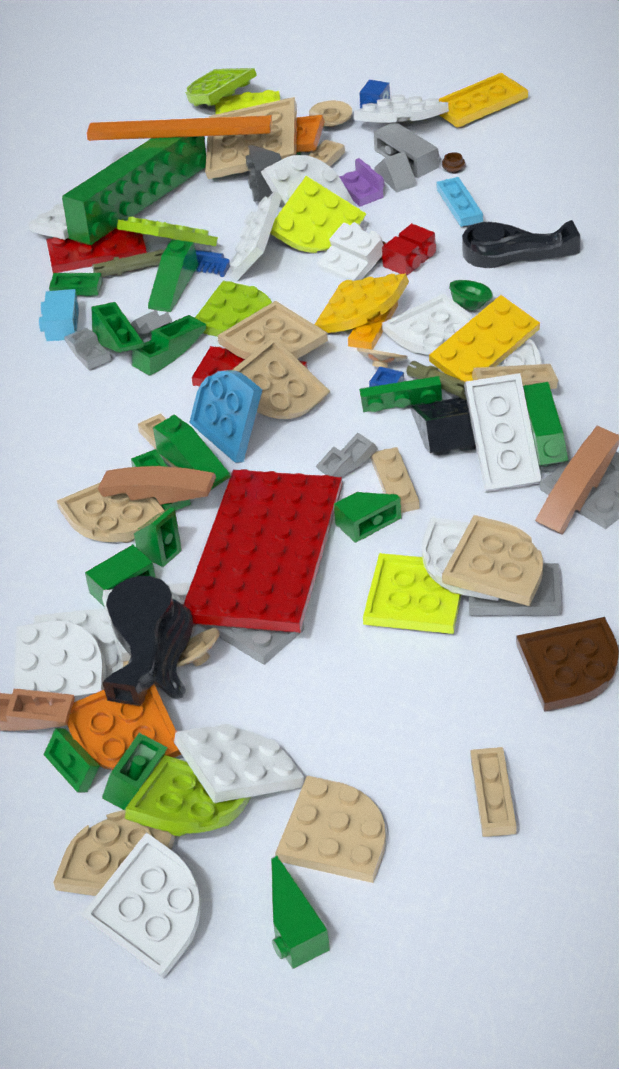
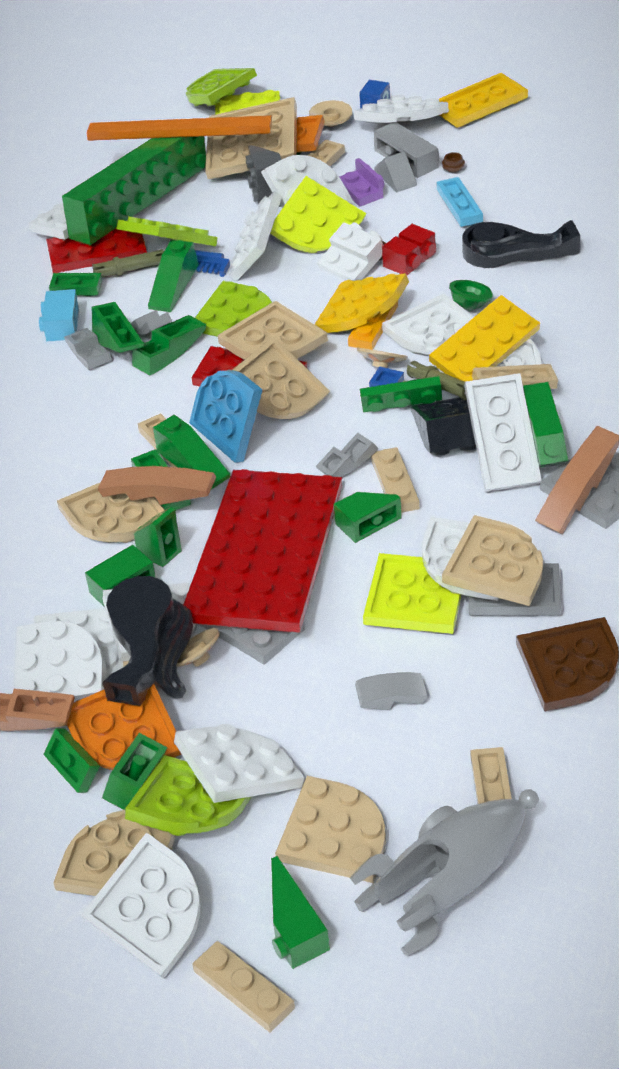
none -> tan plate [192,941,295,1033]
none -> light grey piece [350,789,539,956]
none -> light grey slope [355,672,427,710]

